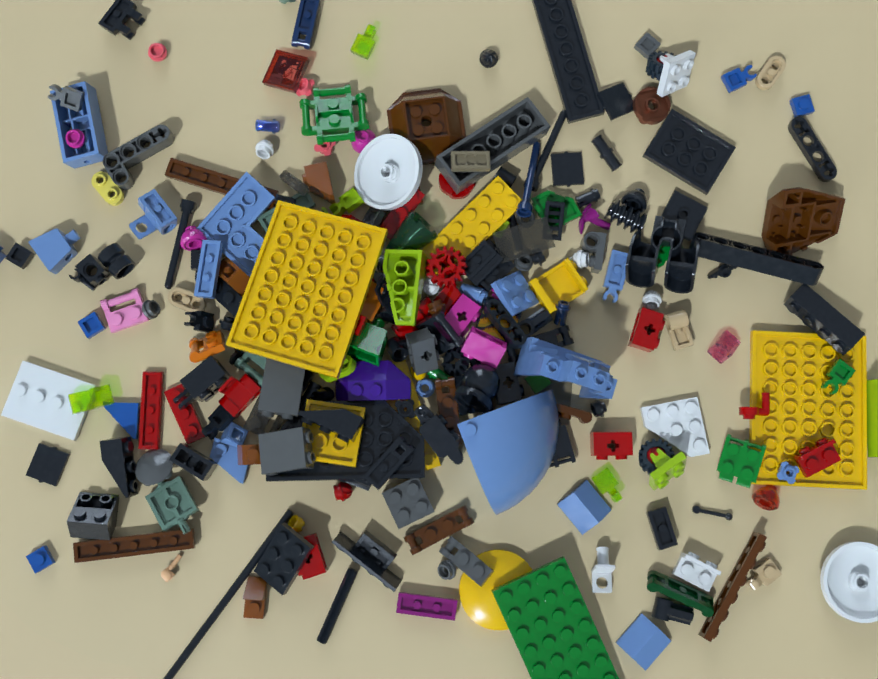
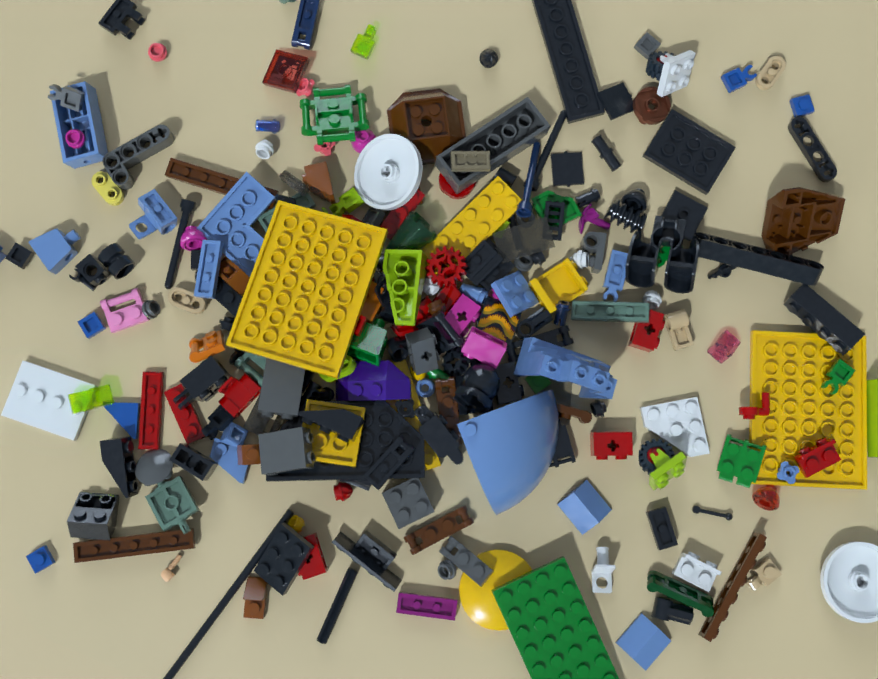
black piece [26,443,70,486] -> none
black plate [184,311,214,333] -> none
black beam [483,299,527,349] -> none
clear neon green plate [591,467,622,503] -> none
none -> sand green tile [571,300,650,323]

